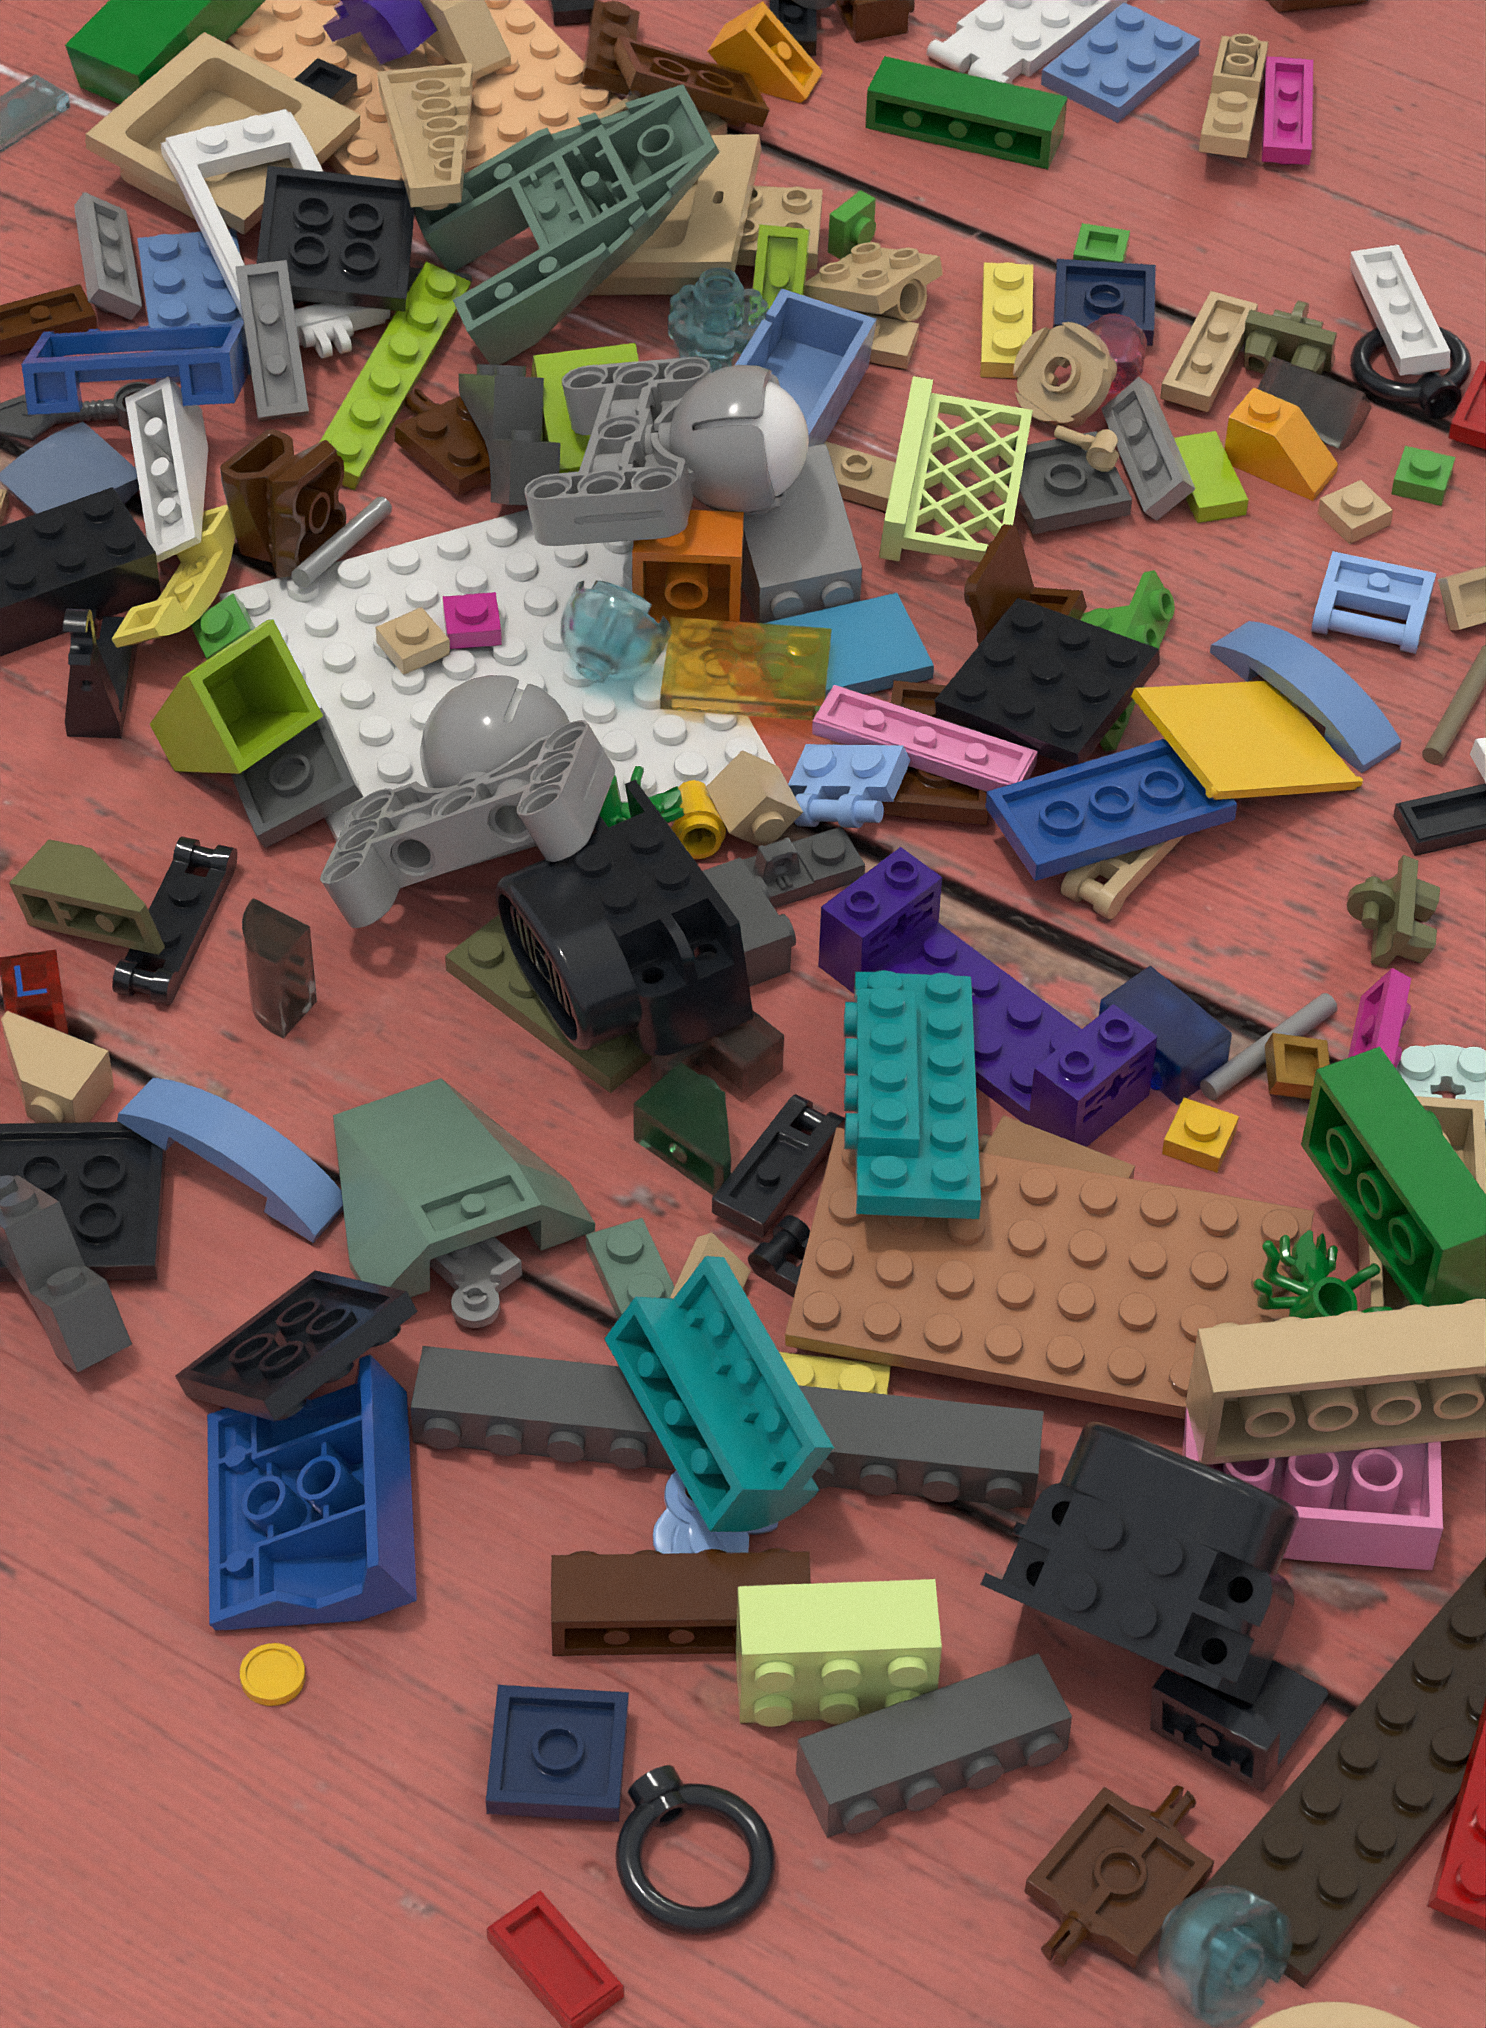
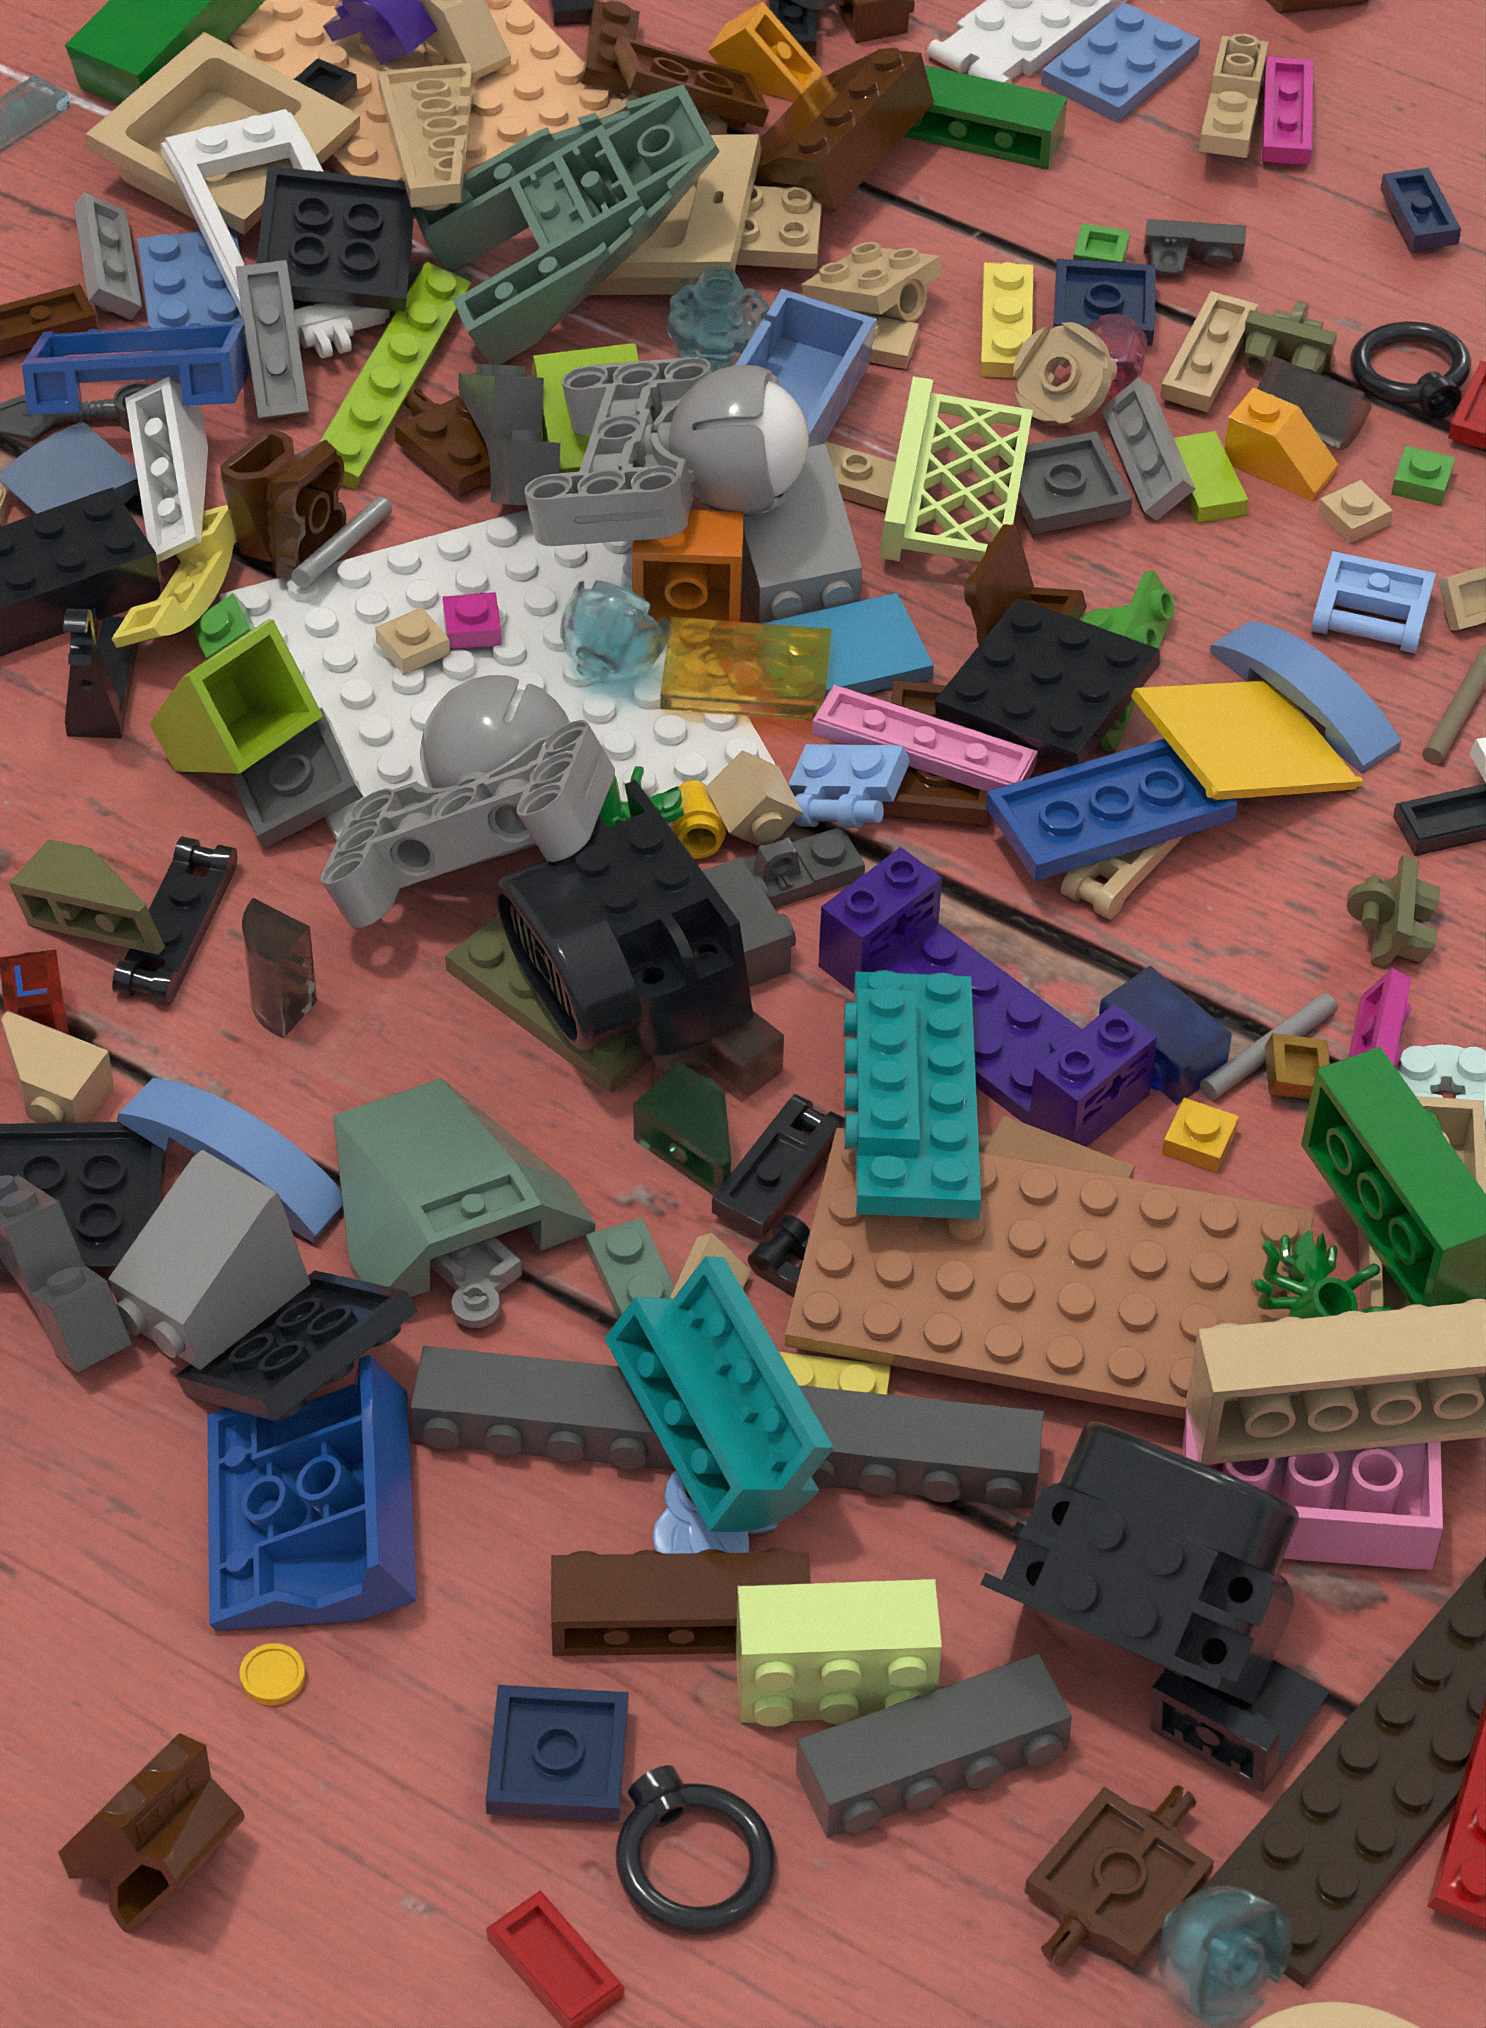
lime plate [749,224,810,327] -> none
bright green plate [828,190,876,259] -> none
tan hand [1054,426,1120,472] -> none
white plate [1350,245,1450,376] -> none
none -> reddish brown piece [58,1733,245,1933]
none -> light grey slope [108,1150,311,1370]
none -> reddish brown piece [754,48,934,212]
none -> dark grey hinge [1143,219,1246,278]
none -> dark blue plate [1380,167,1461,251]

